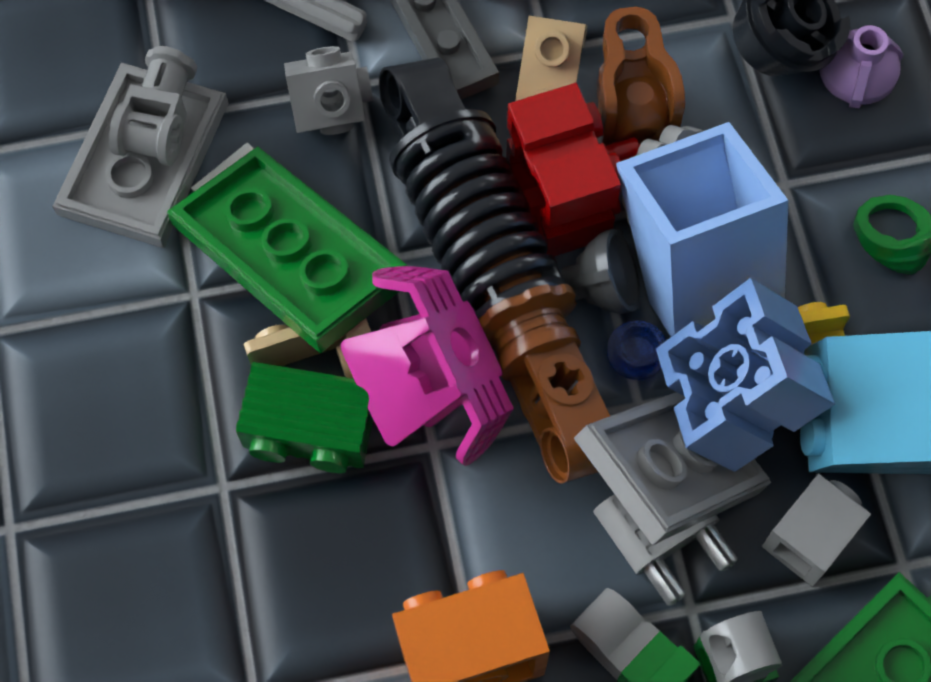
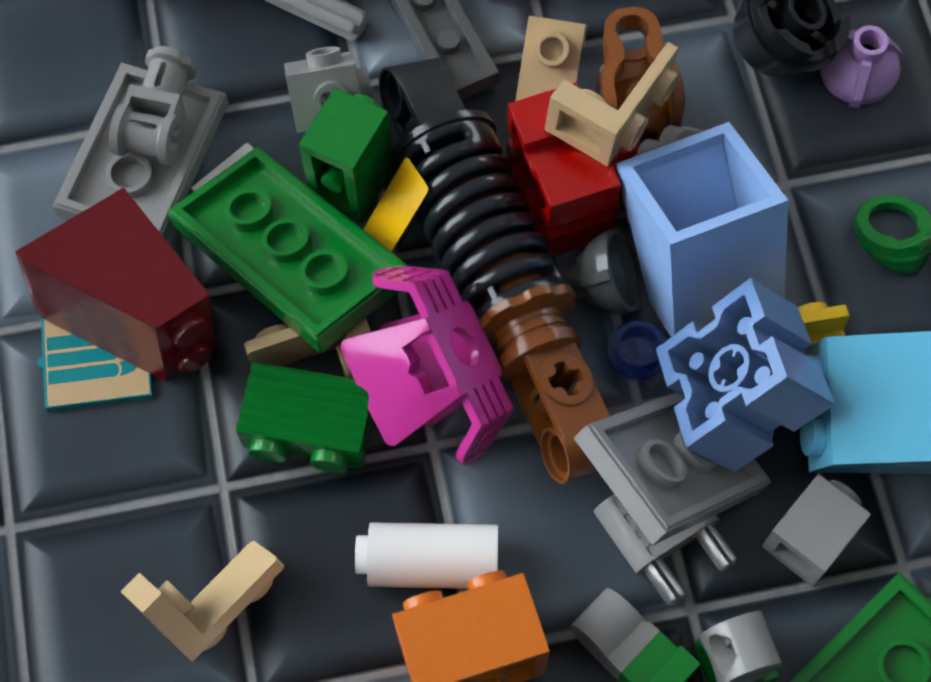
none -> dark red slope [15,188,217,382]
none -> piece [37,318,153,412]
none -> tan bracket [120,541,284,662]
none -> green brick [299,87,393,223]
none -> white brick [355,522,498,589]
none -> yellow sticker [363,158,429,252]
none -> tan bracket [544,42,680,167]

